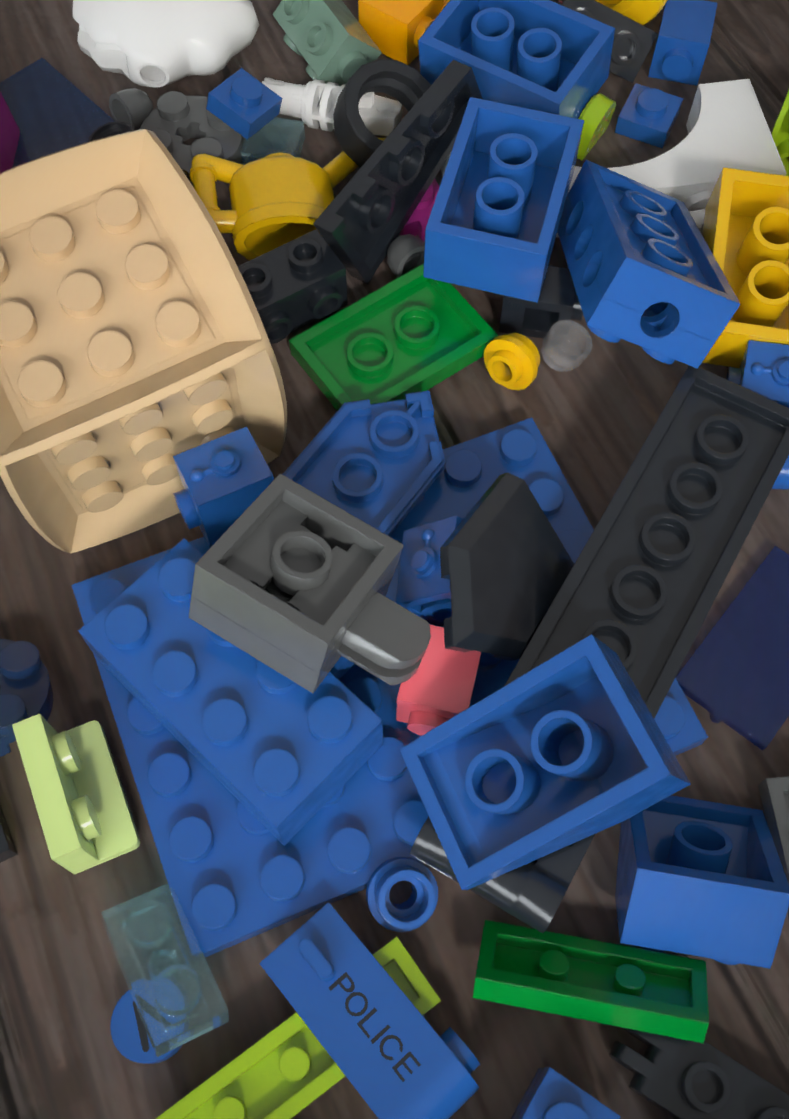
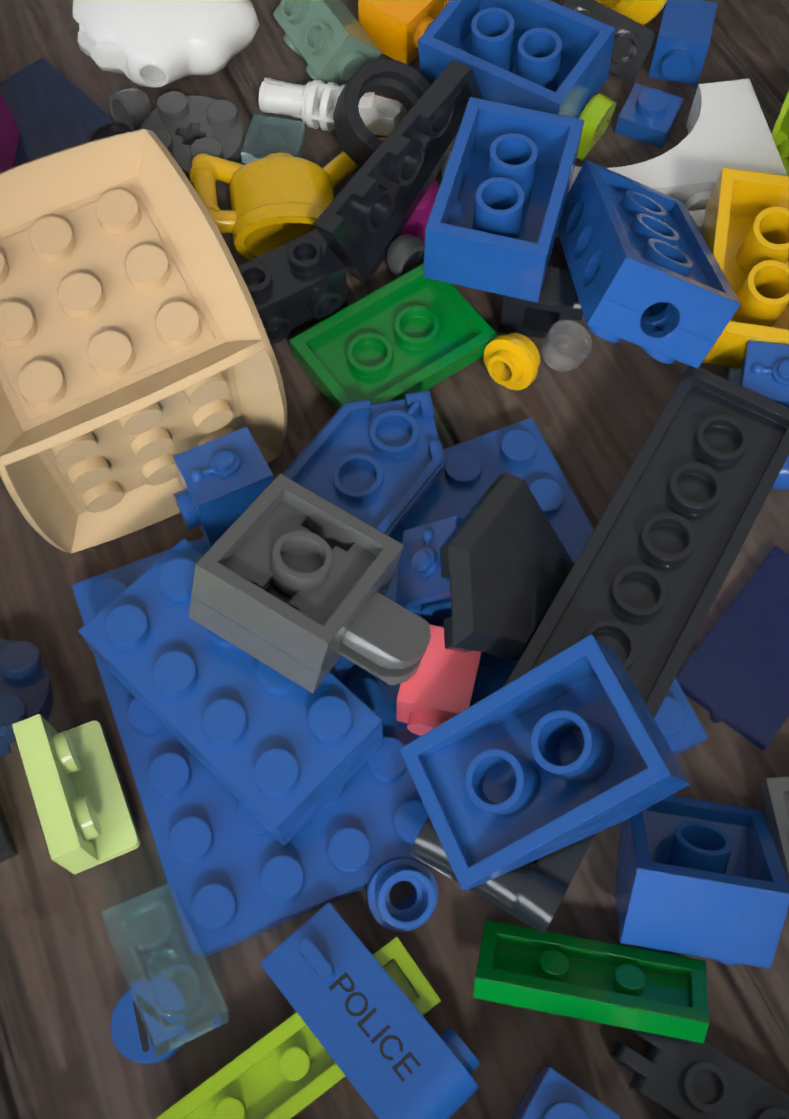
blue plate [206,68,283,140] -> none

